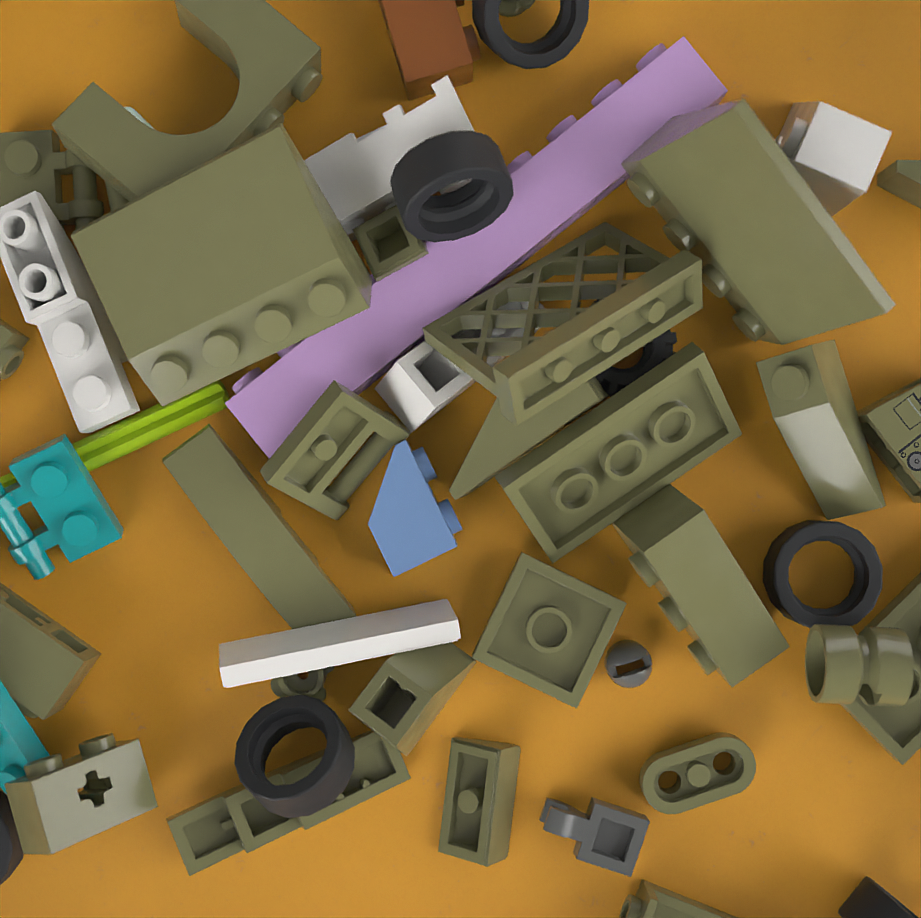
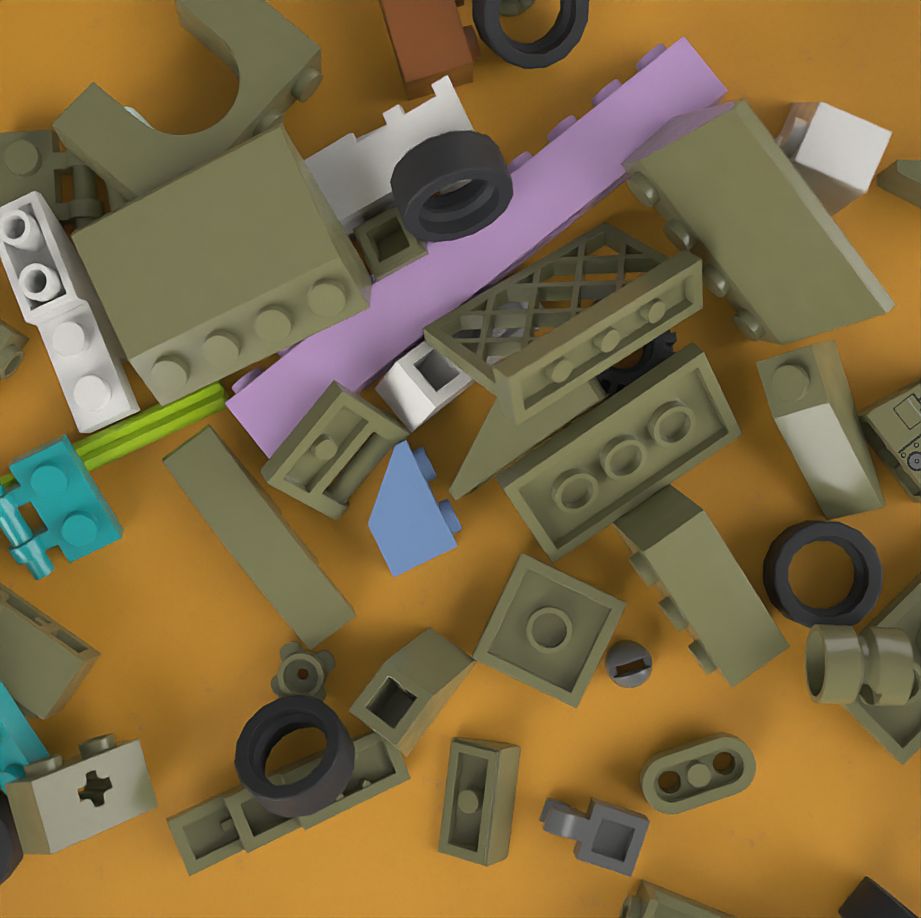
white tile [219,599,461,688] -> none

